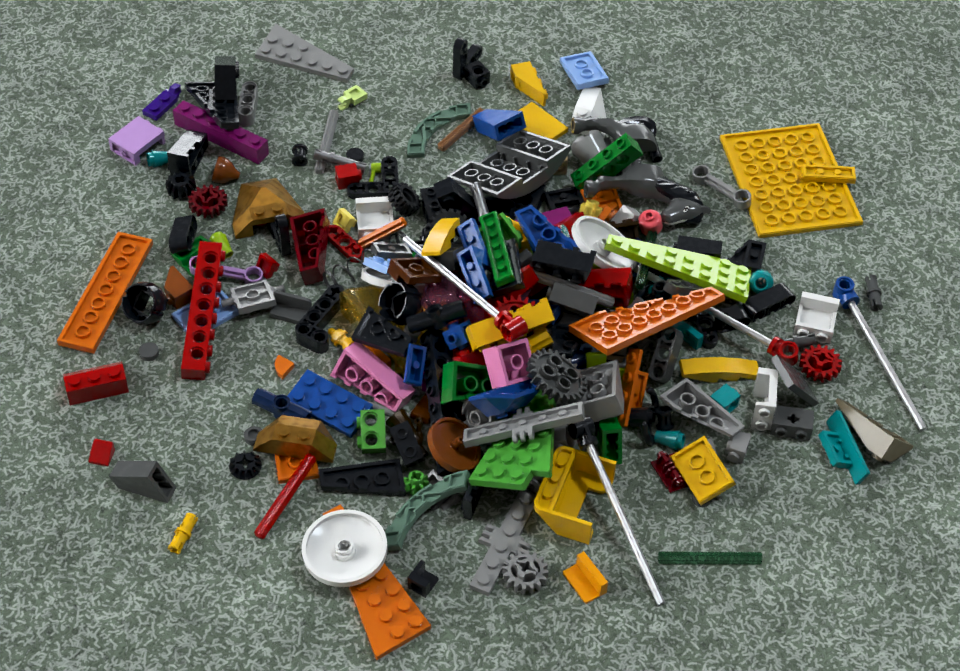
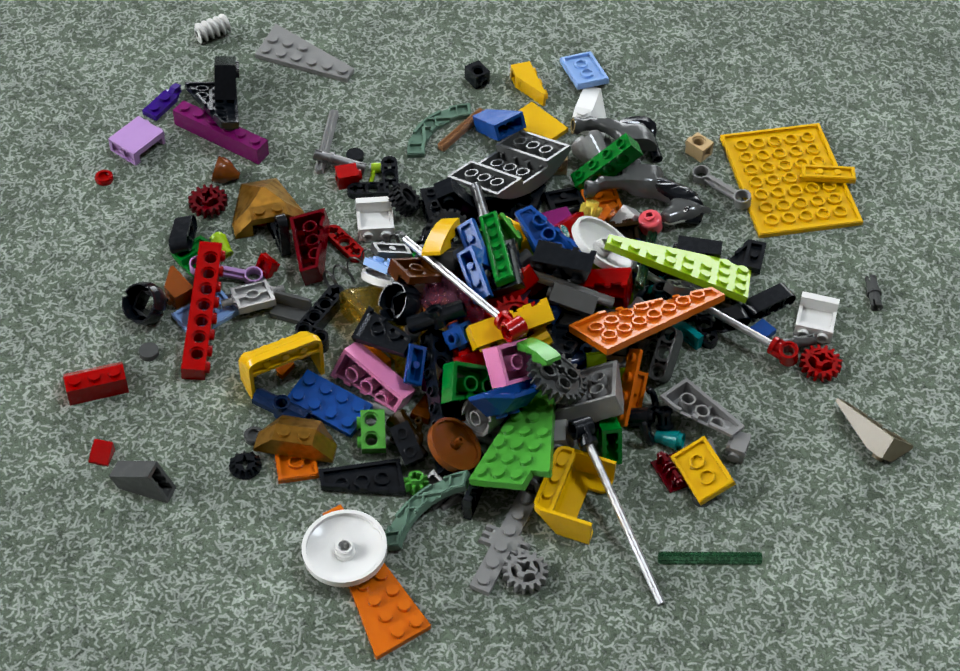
orange plate [57,232,153,354] -> none
teal cone [146,150,168,168] -> none
black gear [165,171,197,201] -> none
black wedge [167,129,209,176] -> none
yellow pin [168,513,198,554] -> none
light grey beam [238,81,259,127] -> none
red axle [254,454,316,539] -> none
black bush [292,144,308,166] -> none
yellow piece [328,328,354,350] -> none
light yellow tile [333,208,357,233] -> none
yellowish green plate [338,85,368,111] -> none
orange axle [358,217,407,249] -> none
black panel [407,560,439,598] -> none
black beam [453,37,483,80] -> none
light grey hinge [463,401,585,448] -> none
light orange panel [563,551,608,604] -> none
yellow slope [679,357,758,383] -> none
teal brick [710,384,741,413] -> none
teal head [749,269,774,294] -> none
white panel [751,367,778,431] -> none
dark grey brick [770,405,814,441] -> none
dark grey tile [771,354,819,406] -> none
teal bracket [818,410,870,484] -> none
flat silver piece [832,276,927,431] -> none
none -> red tile [95,170,114,186]
none -> white piece [194,14,231,44]
none -> yellow windscreen [238,331,325,399]
none -> bright green slope [517,337,561,366]
none -> tan brick [685,132,714,162]
none -> blue tile [750,318,777,338]

